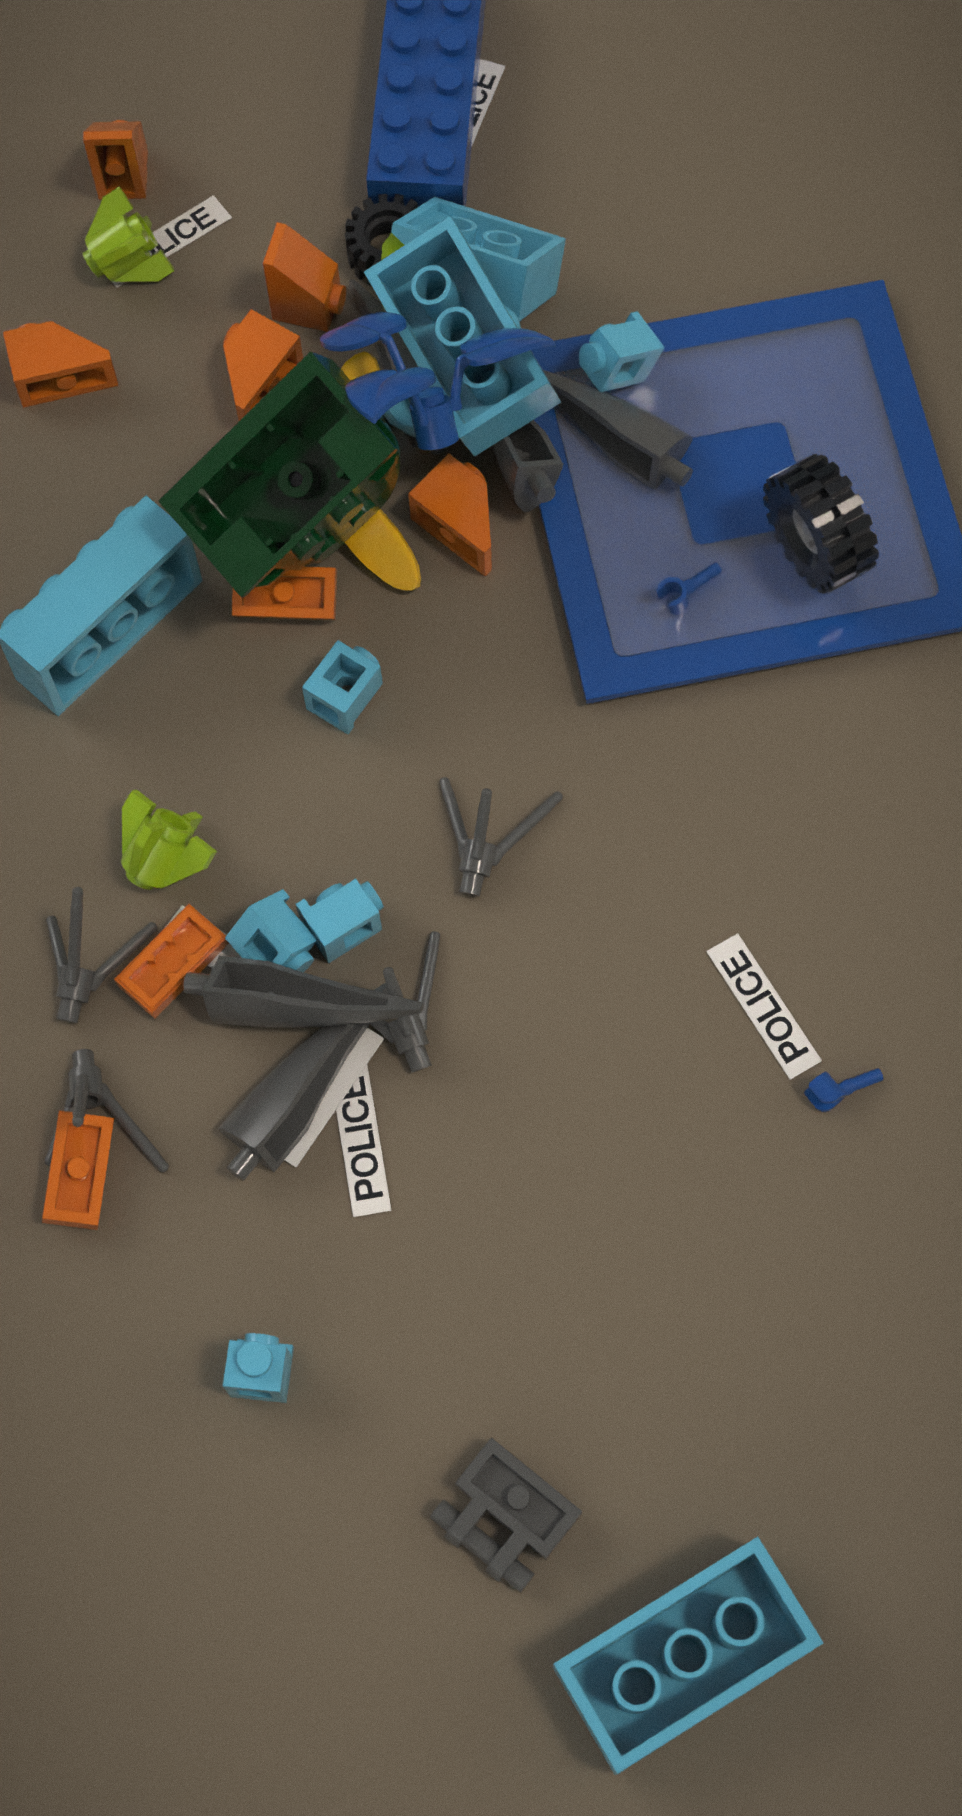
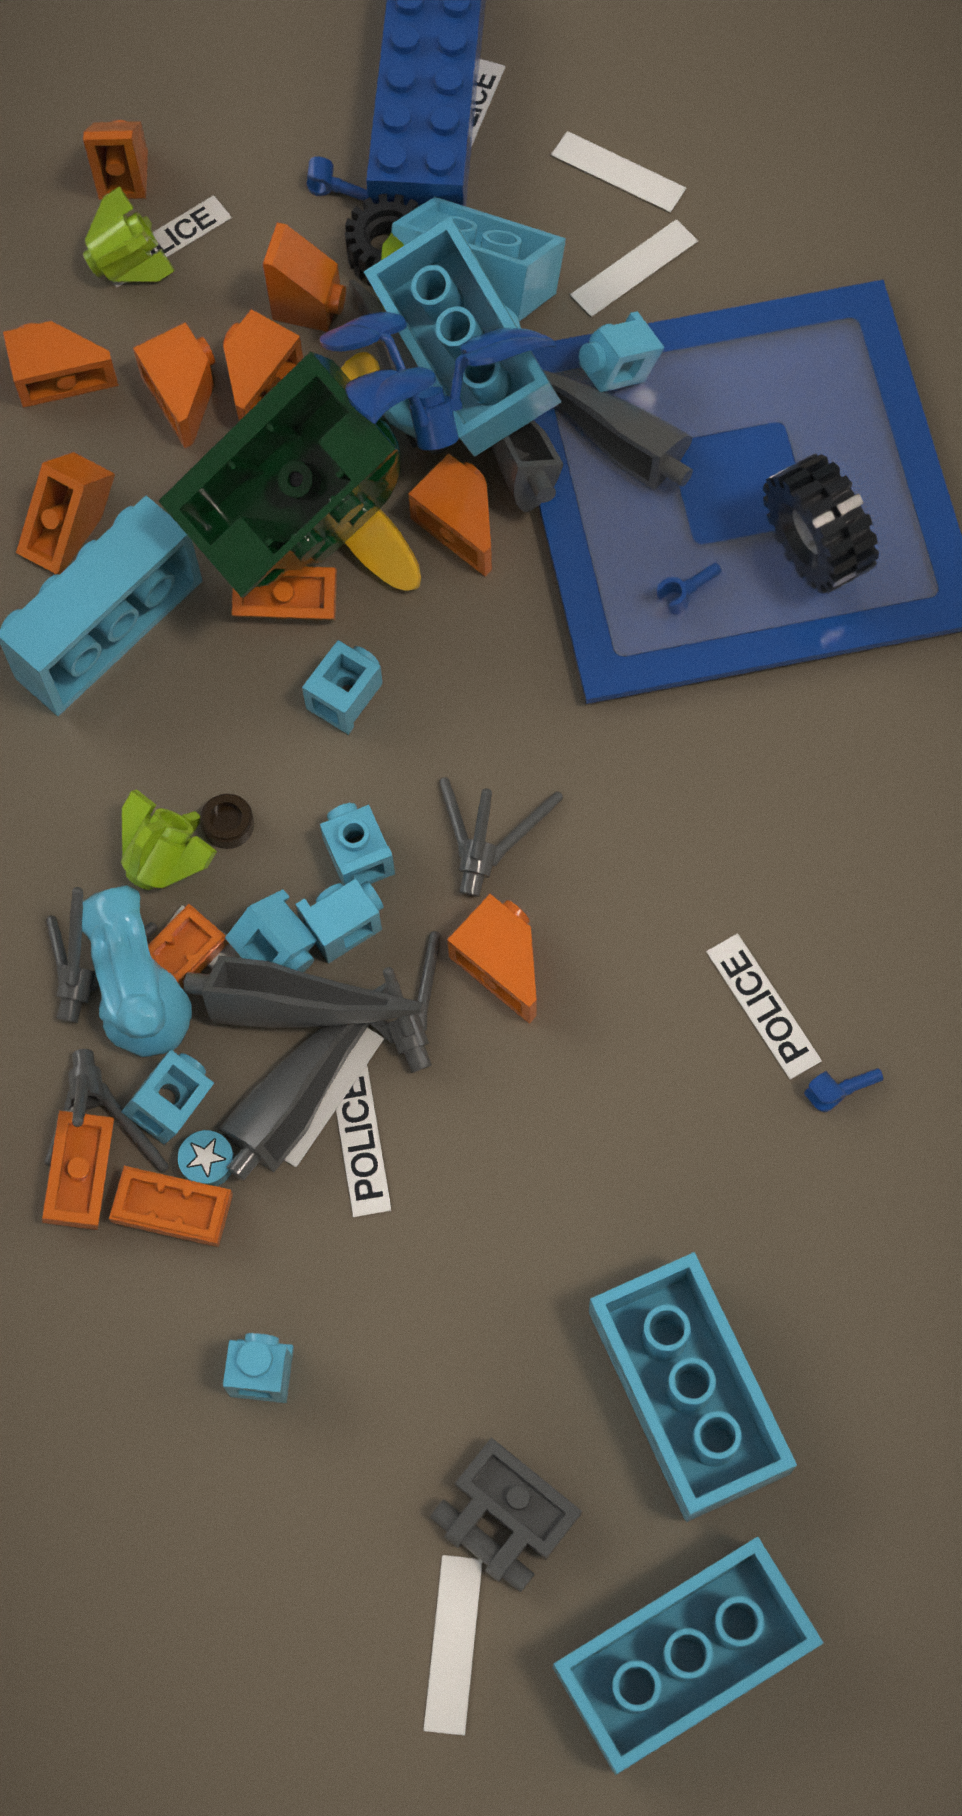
none -> orange slope [16,452,115,574]
none -> medium azure hair [82,885,192,1057]
none -> orange plate [109,1166,233,1247]
none -> medium azure brick [121,1050,214,1145]
none -> orange slope [133,322,216,448]
none -> medium azure tile [178,1130,235,1186]
none -> dark brown tile [200,794,254,849]
none -> blue hand [307,157,368,201]
none -> medium azure brick [320,803,395,886]
none -> white sticker [424,1555,482,1735]
none -> orange slope [447,894,537,1024]
none -> white sticker [551,131,686,212]
none -> white sticker [570,219,698,317]
none -> medium azure brick [589,1252,797,1522]

